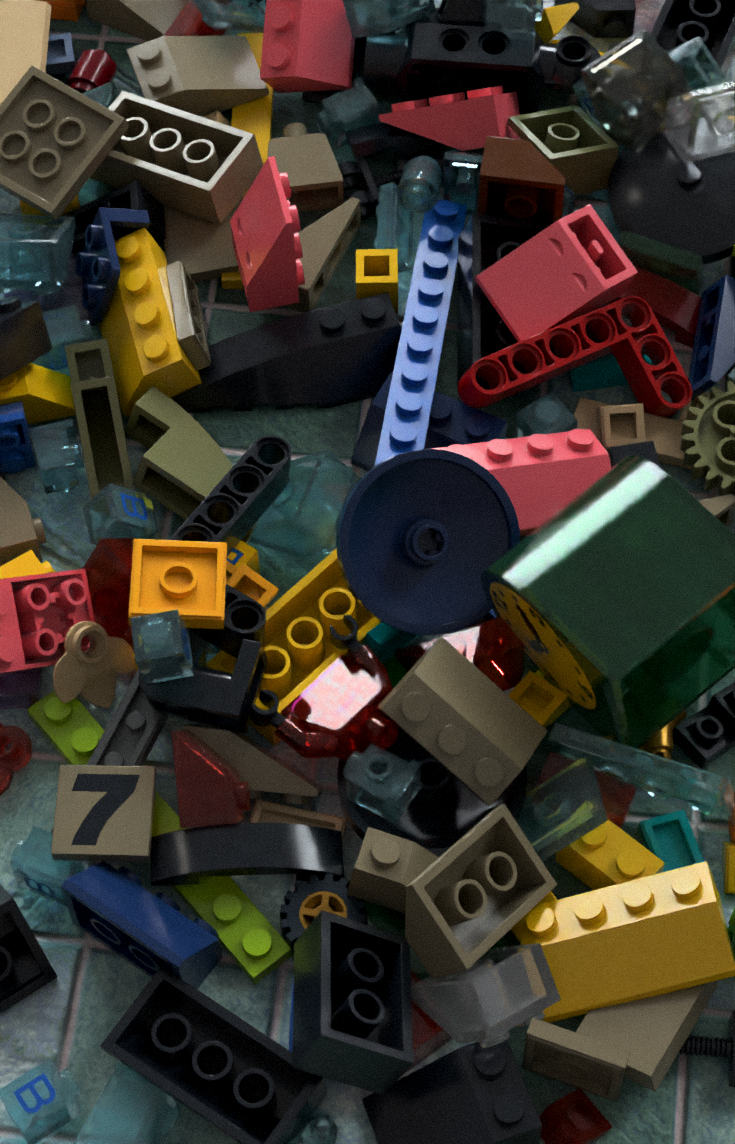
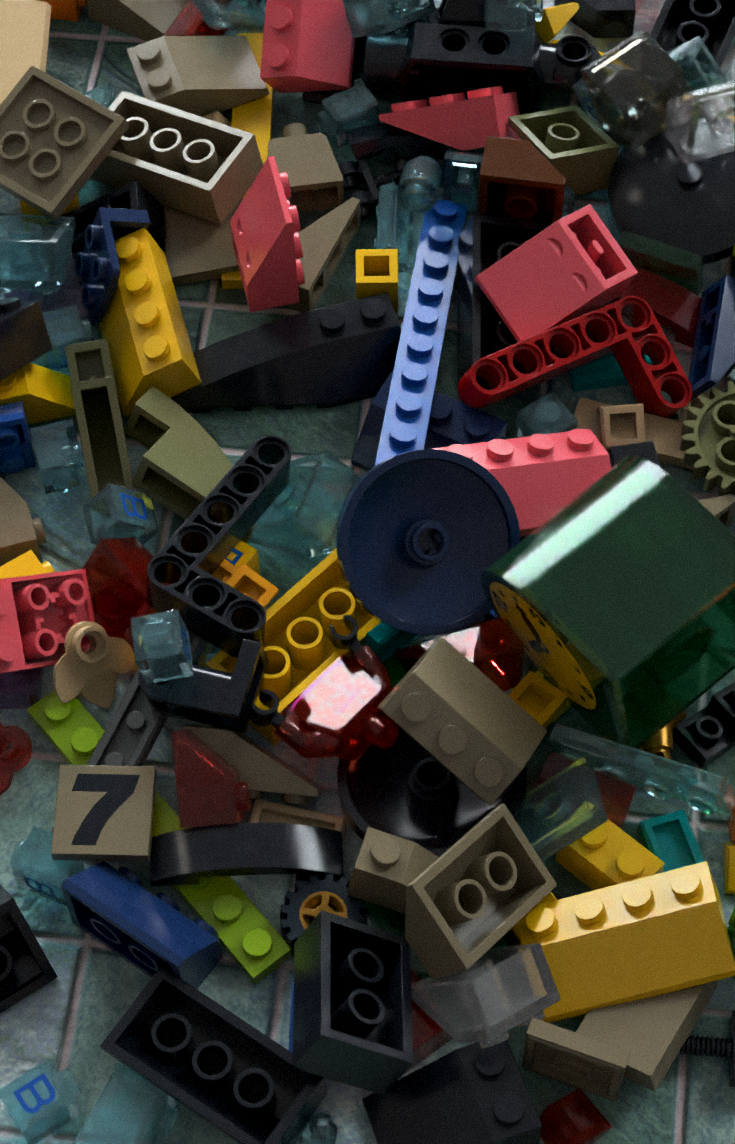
sand blue plate [46,32,75,75] -> none
dark red brick [67,49,117,103] -> none
light orange tile [128,539,227,629] -> none
dark tan tile [166,260,211,371] -> none
clear light blue brick [343,743,421,824] -> none

